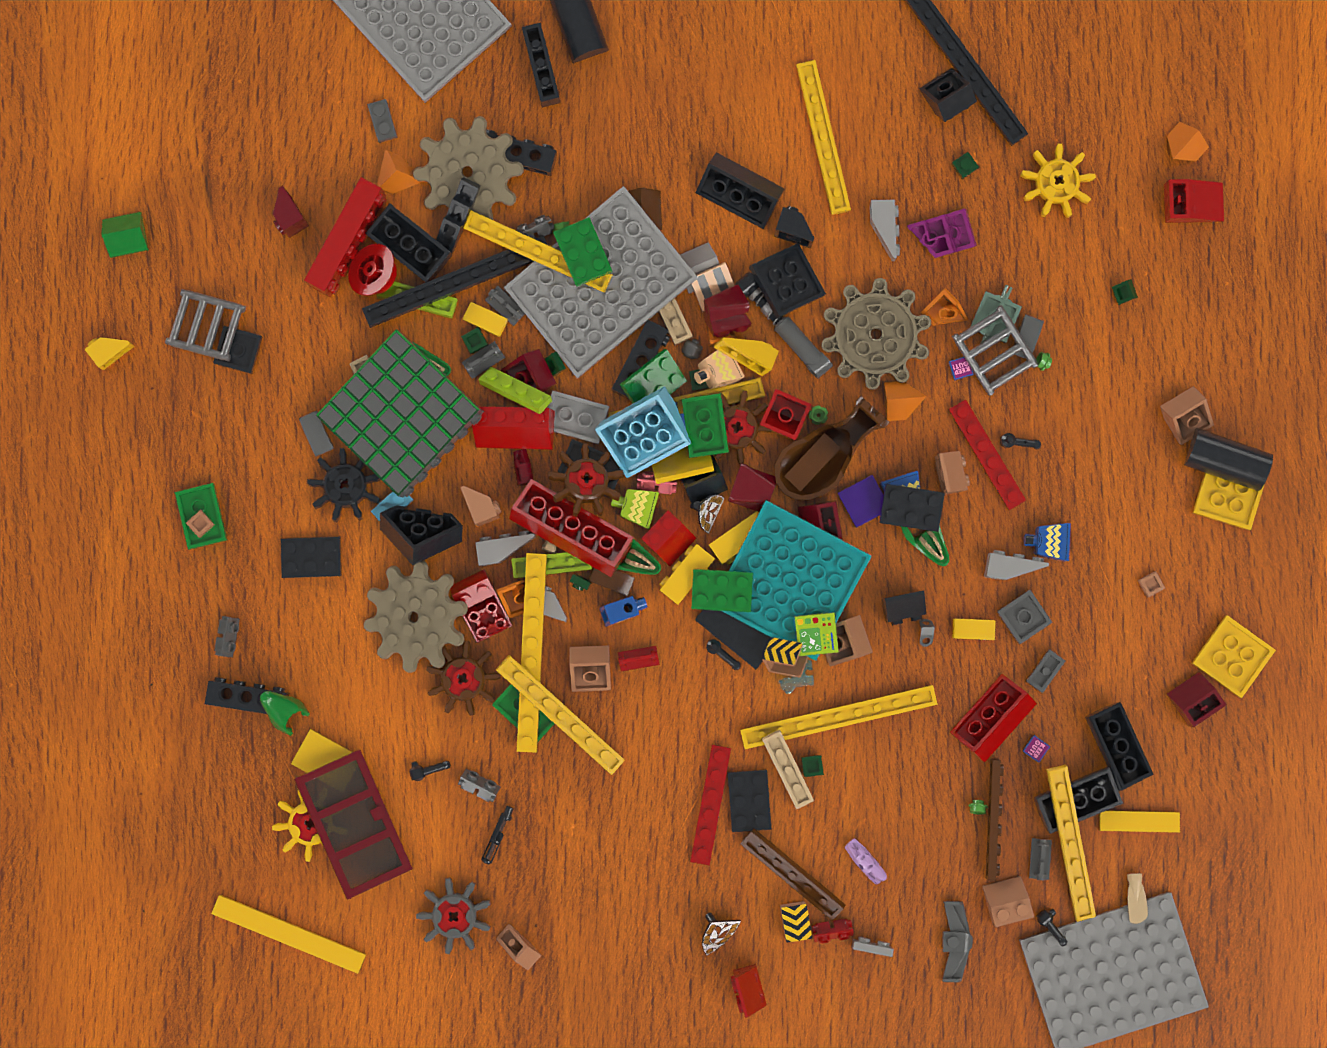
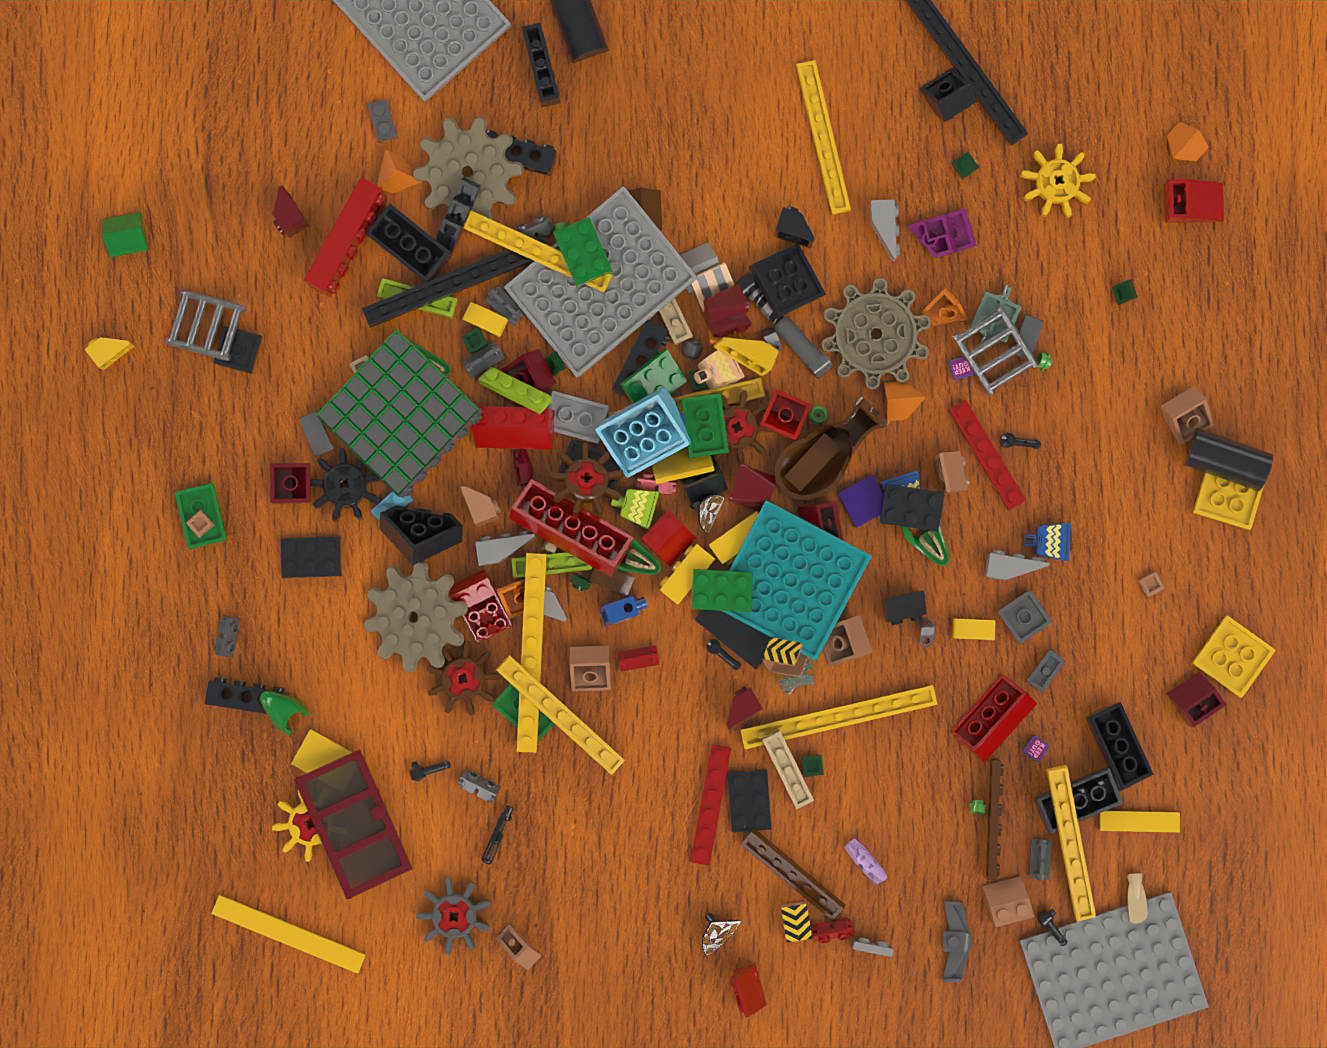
red piece [348,244,397,296] -> none
black slope [695,152,785,229] -> none
tile [795,612,839,656] -> none
none -> dark red slope [270,463,311,504]
none -> dark red slope [726,686,763,729]
none -> dark grey piece [761,328,781,353]

